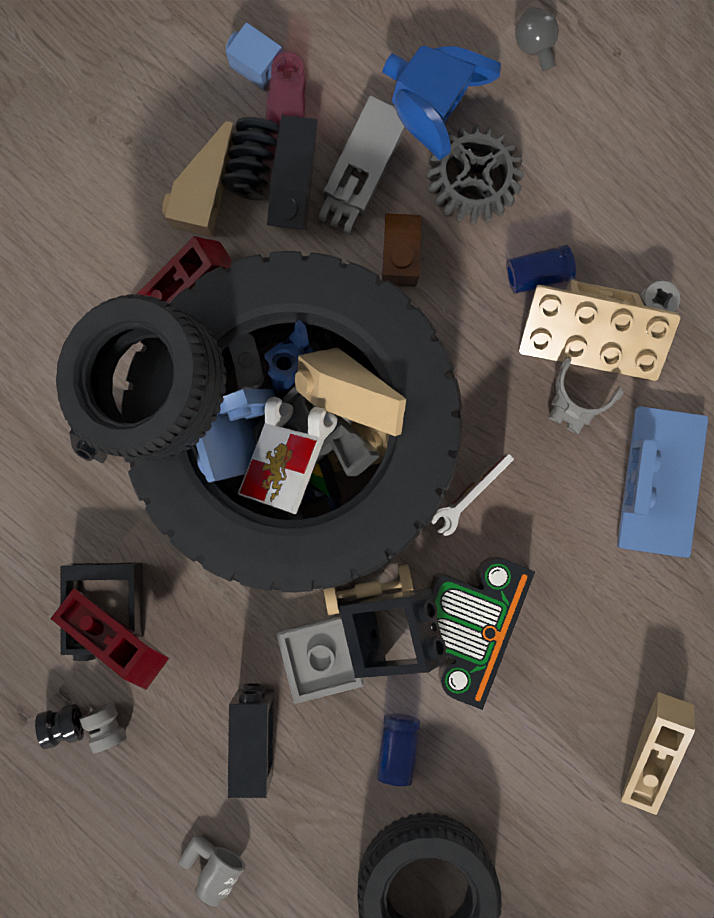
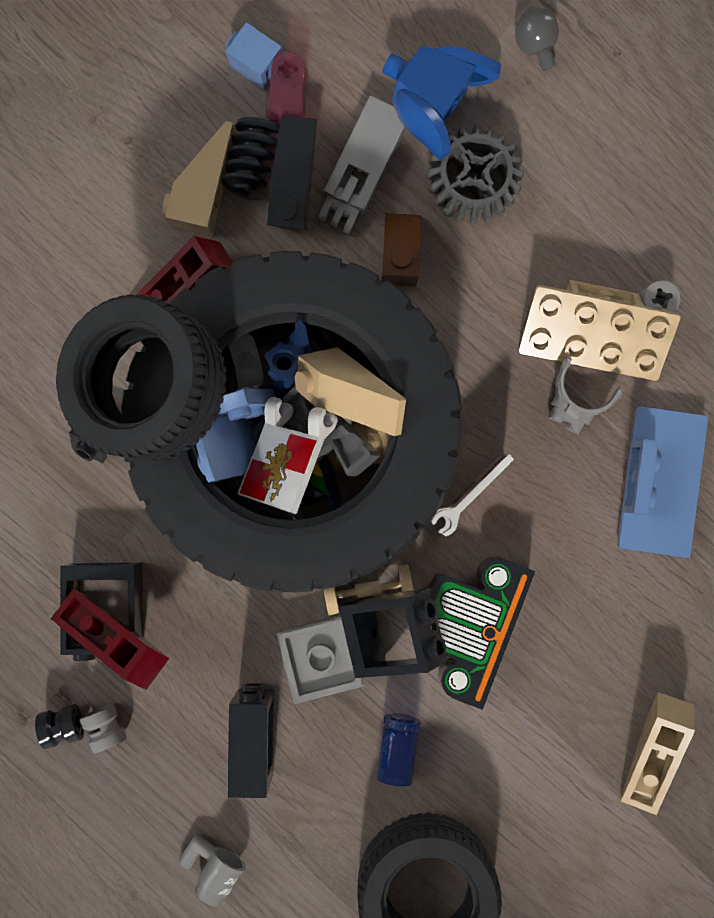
clear blue piece [506,245,576,294] -> none

